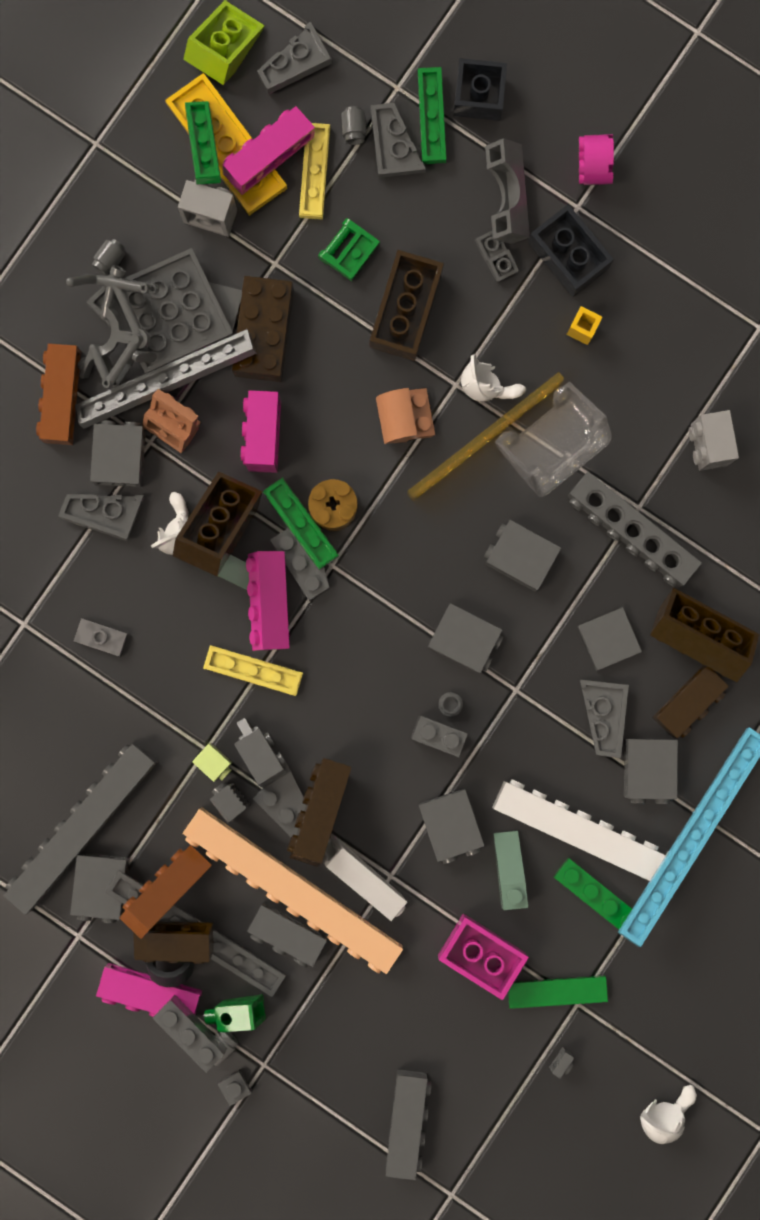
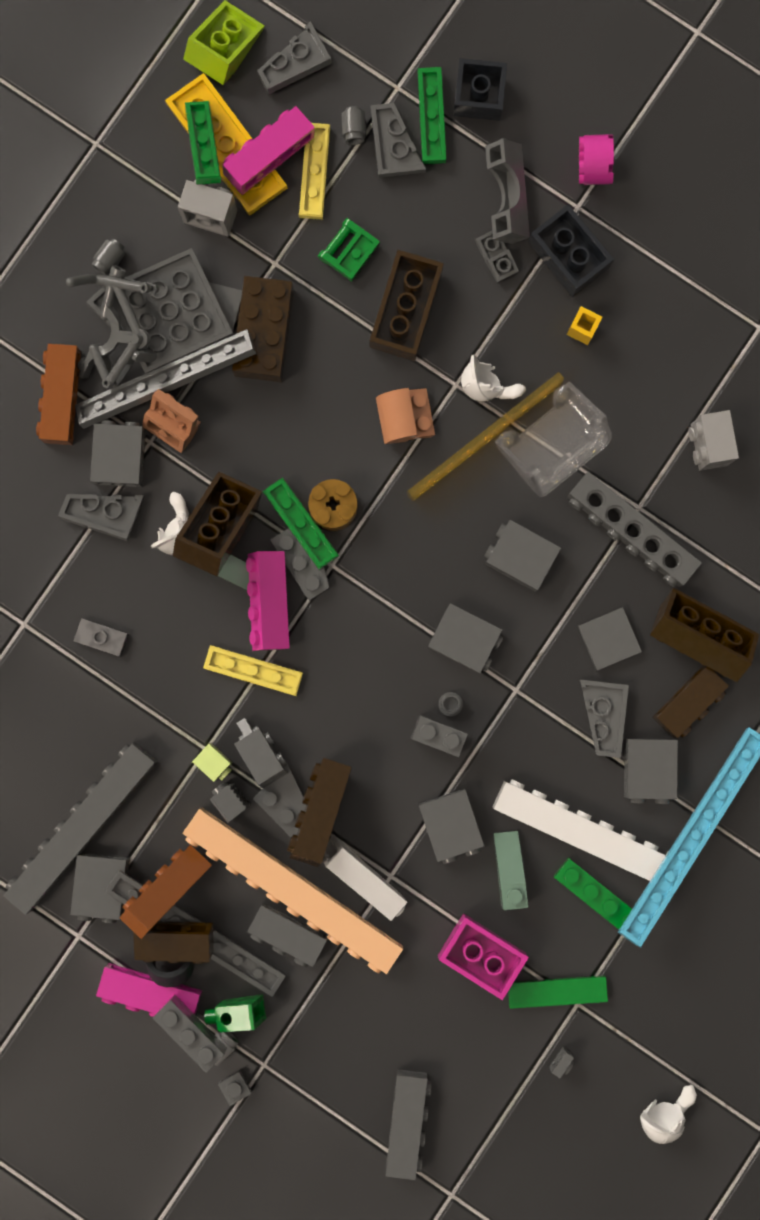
dark pink brick [241,391,281,473] -> none

